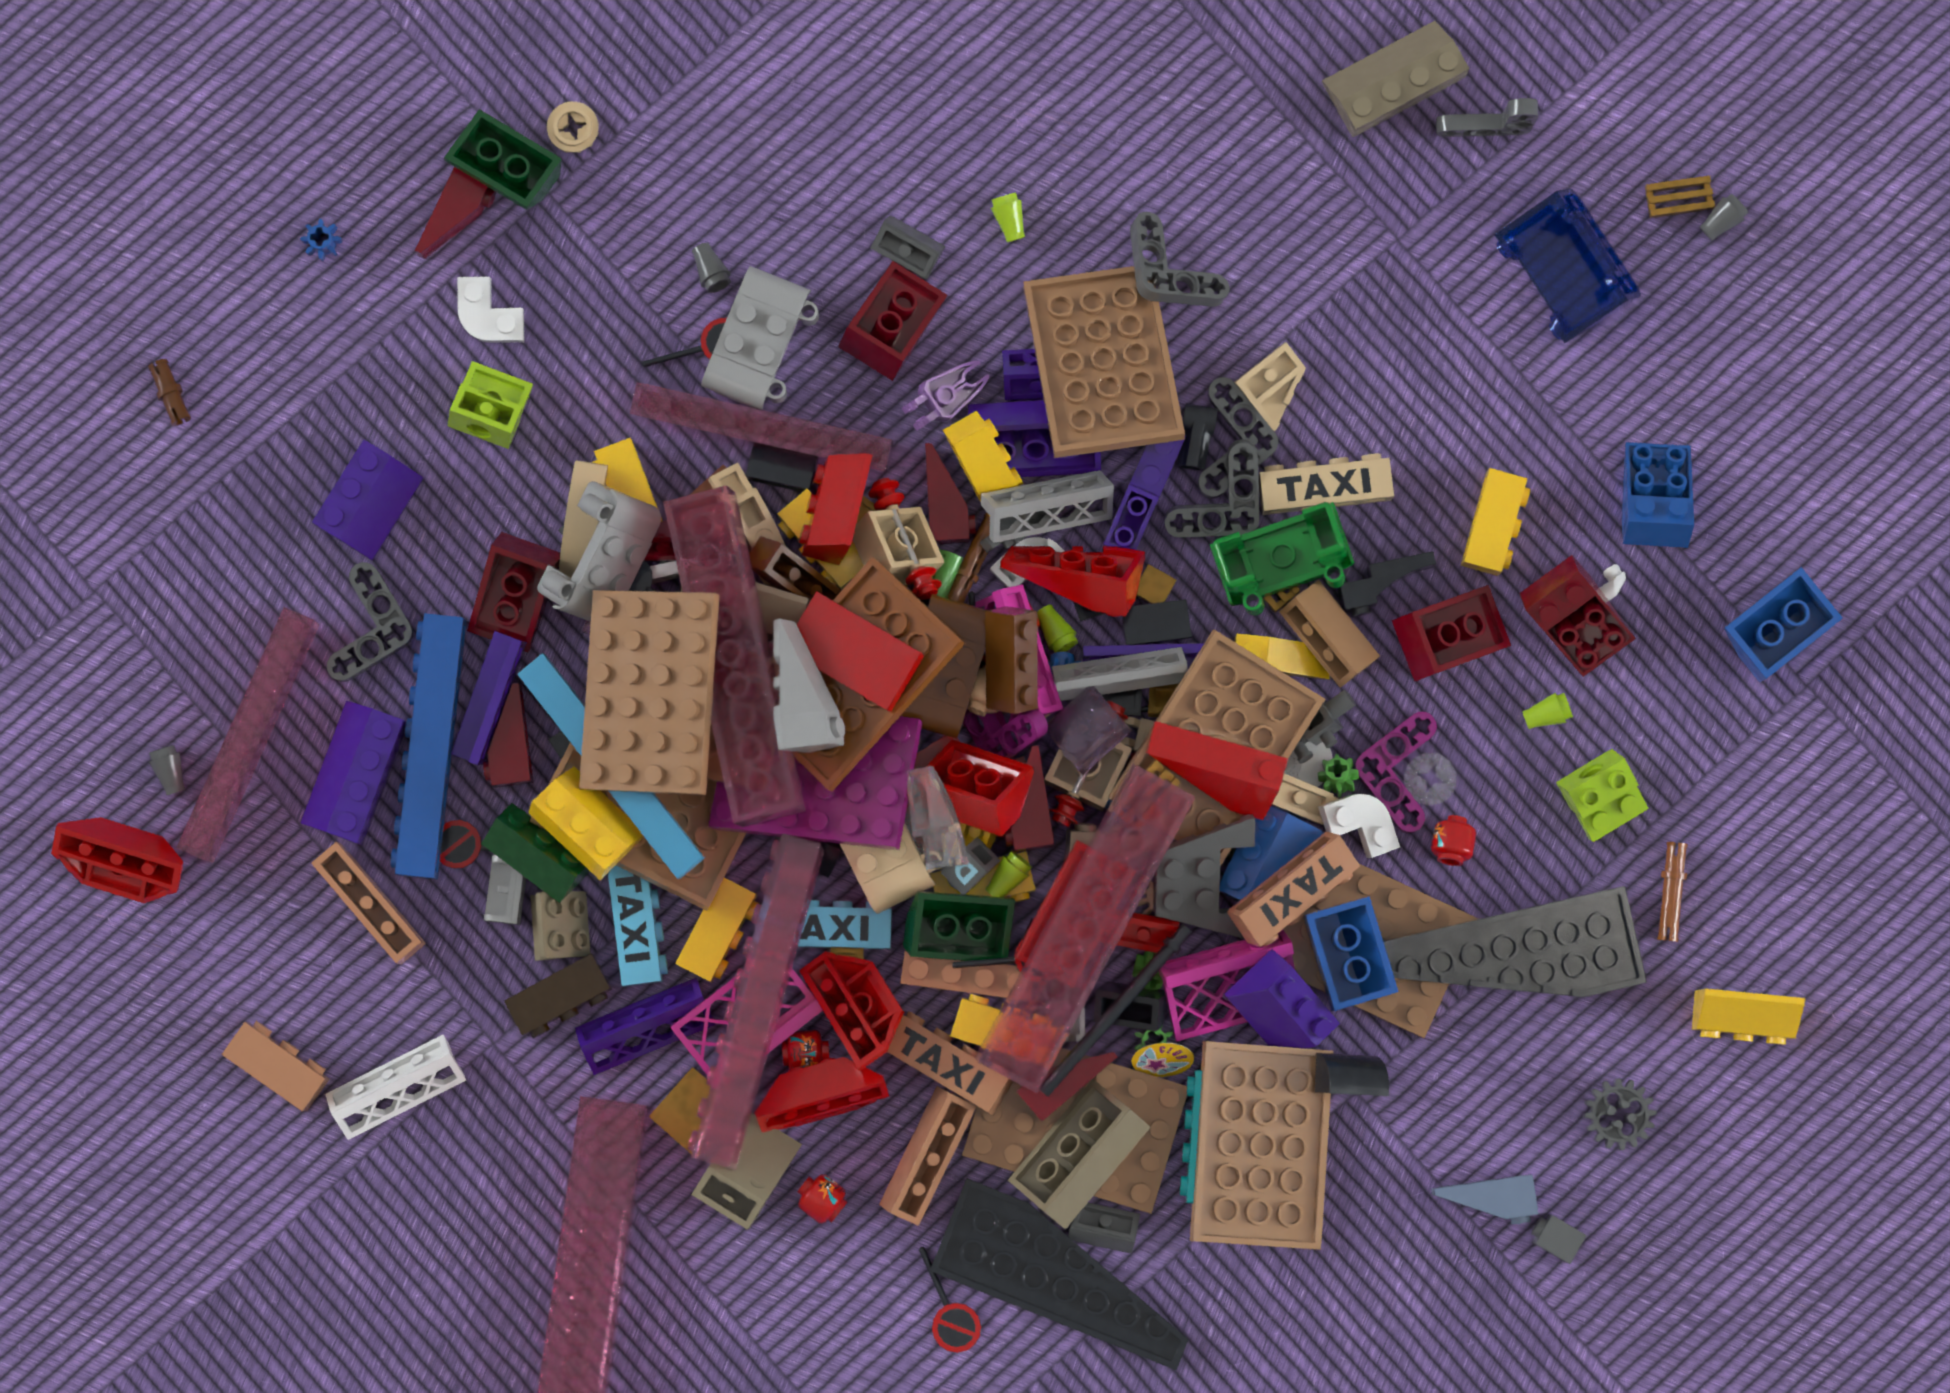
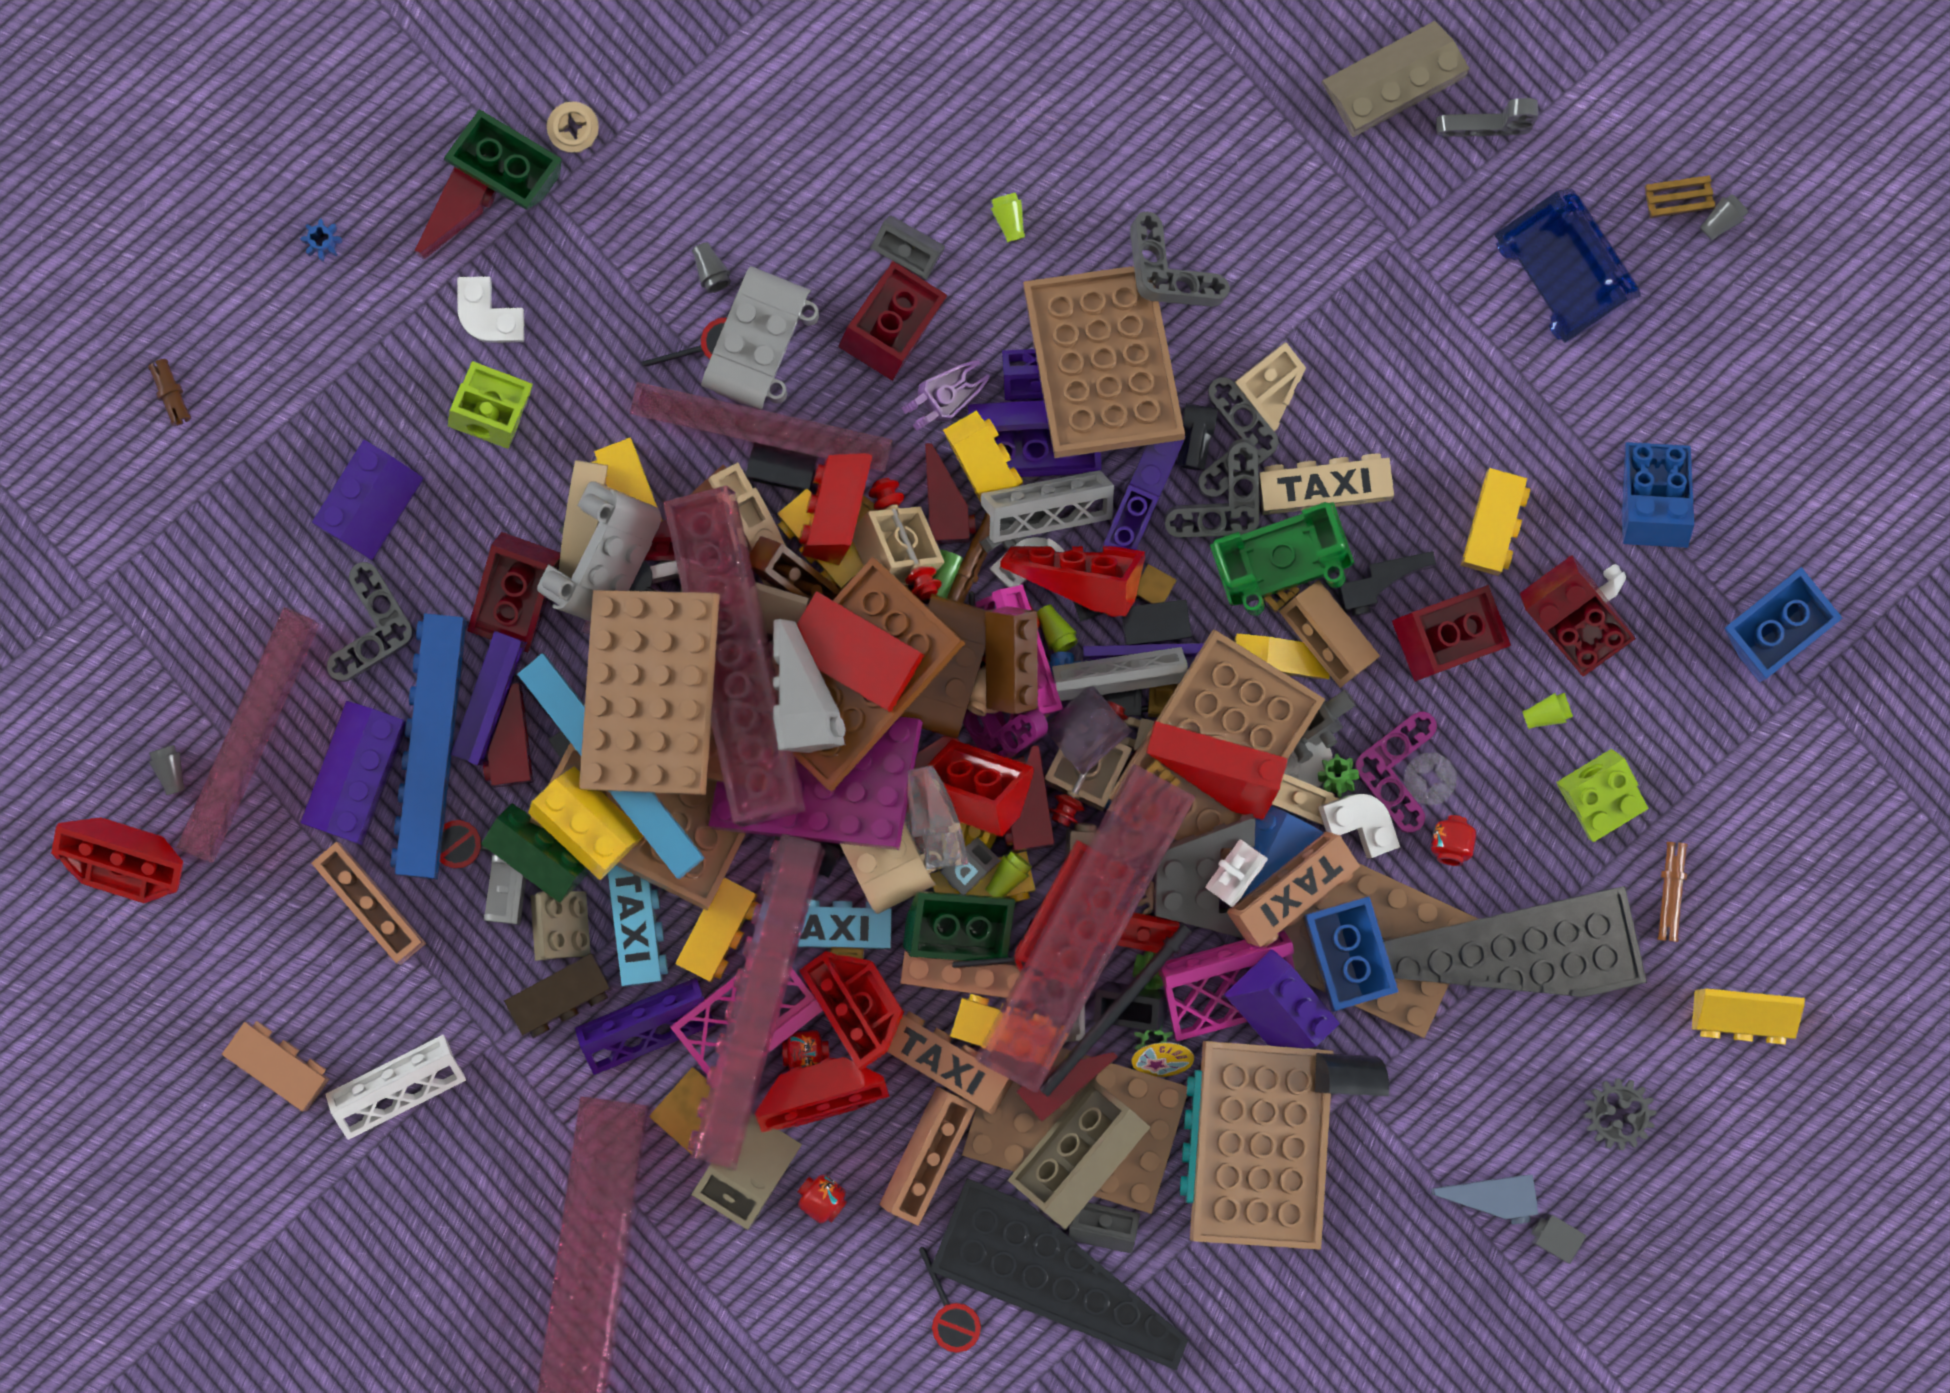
none -> white hips [1205,839,1268,907]

